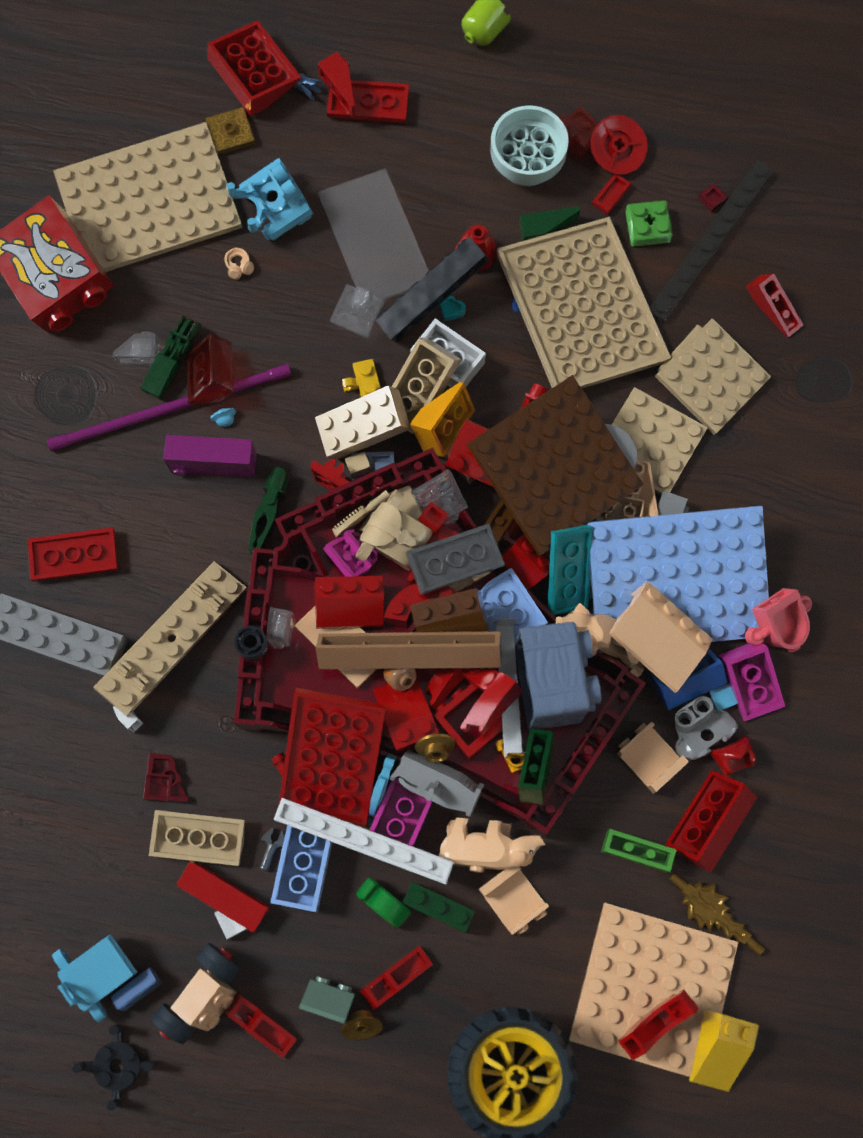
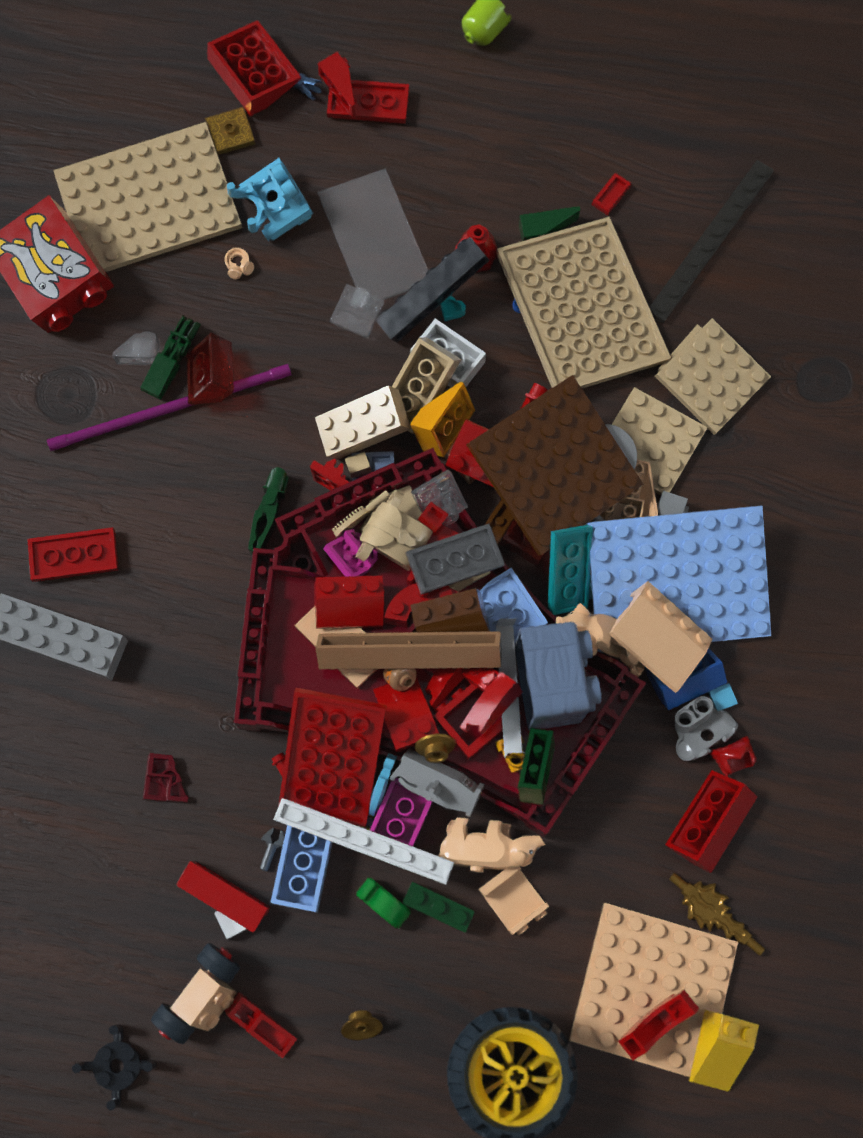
medium azure piece [52,934,137,1023] -> none
tan piece [93,561,247,717] -> none
medium blue brick [111,967,162,1011] -> none
white piece [113,707,143,733] -> none
tan slope [149,810,245,866] -> none
magenta brick [163,435,257,478] -> none
medium azure piece [210,408,236,427] -> none
black wheel [234,626,268,661] -> none
clear slope [266,607,296,649] -> none
sand green slope [299,976,356,1023] -> none
yellow plate [342,359,381,397] -> none
red slope [360,945,433,1010] -> none
light aqua wheel [490,106,568,186] -> none
red brick [501,535,550,590] -> none
clear red plate [559,106,598,160] -> none
red piece [590,115,648,175] -> none
bright green brick [601,829,676,873] -> none
light nougat panel [617,722,689,794] -> none
bright green brick [625,200,673,246] -> none
dark red tile [698,184,728,212] -> none
dark pink slope [718,643,785,722] -> none
coral piece [745,588,812,652] -> none
red slope [746,273,803,337] -> none

